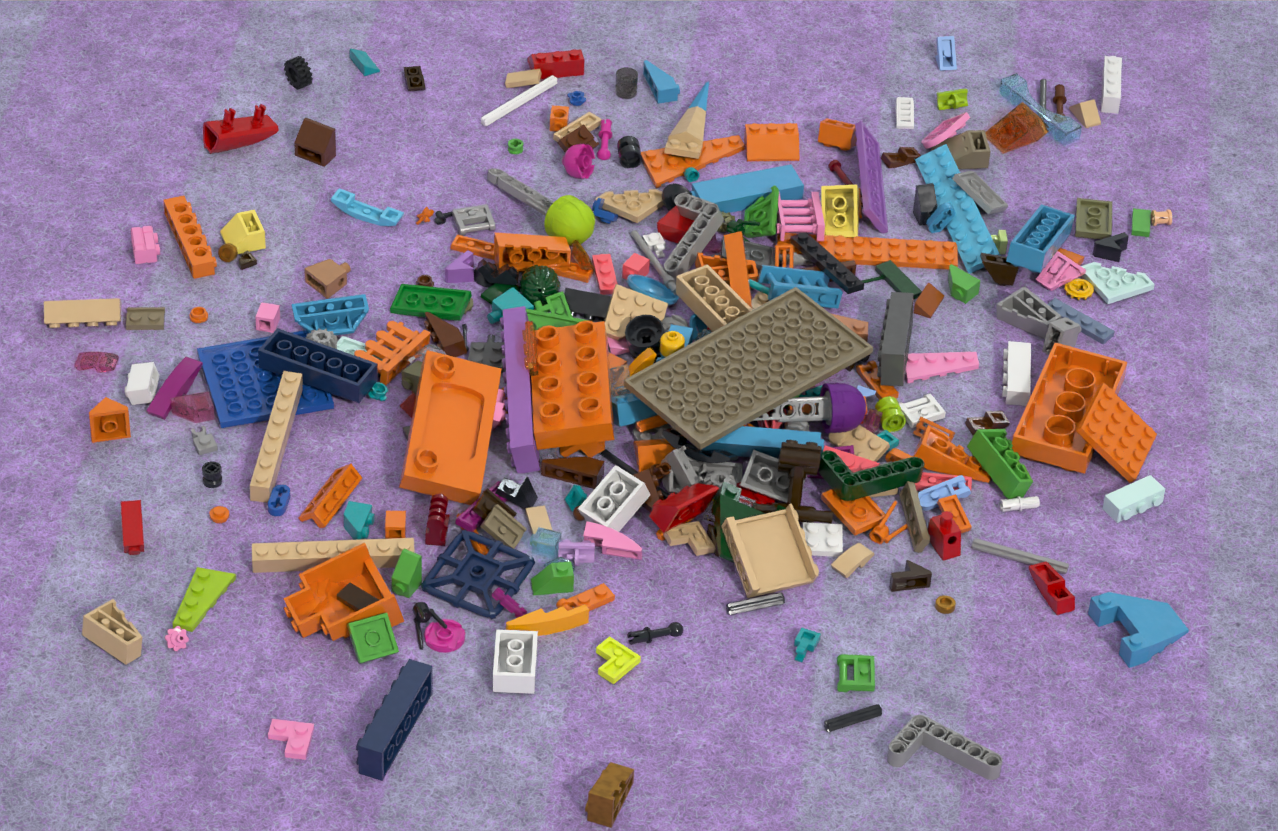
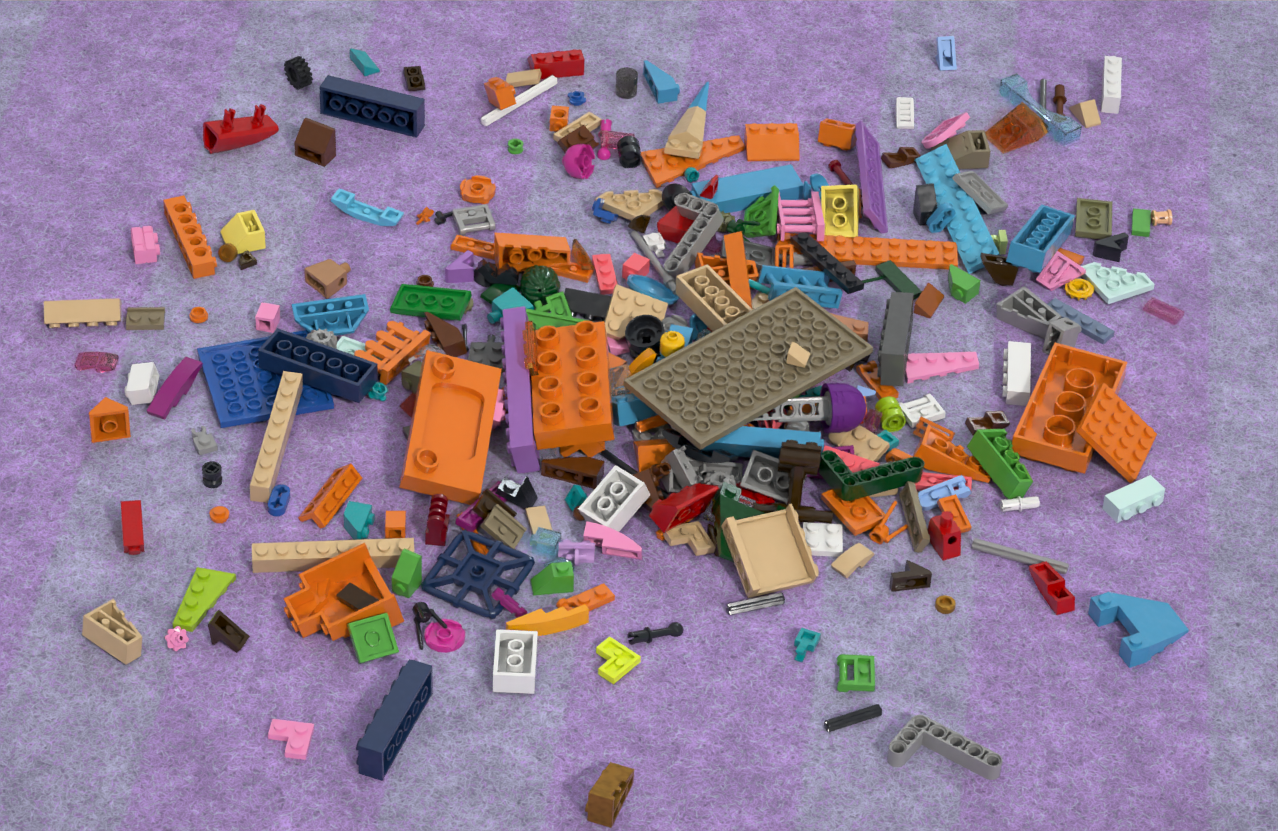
clear pink slope [171,391,214,423] -> none
lime piece [487,168,595,246] -> none
lime hips [936,88,968,110] -> none
none -> dark brown slope [208,610,250,653]
none -> dark blue brick [319,75,425,138]
none -> orange plate [460,175,496,204]
none -> orange brick [484,77,516,110]
none -> clear pink tile [600,130,635,149]
none -> dark brown tile [628,215,651,233]
none -> red slope [700,175,719,199]
none -> tan slope [787,342,810,368]
none -> dark azure helmet [803,173,829,200]
none -> clear pink tile [1143,297,1184,325]

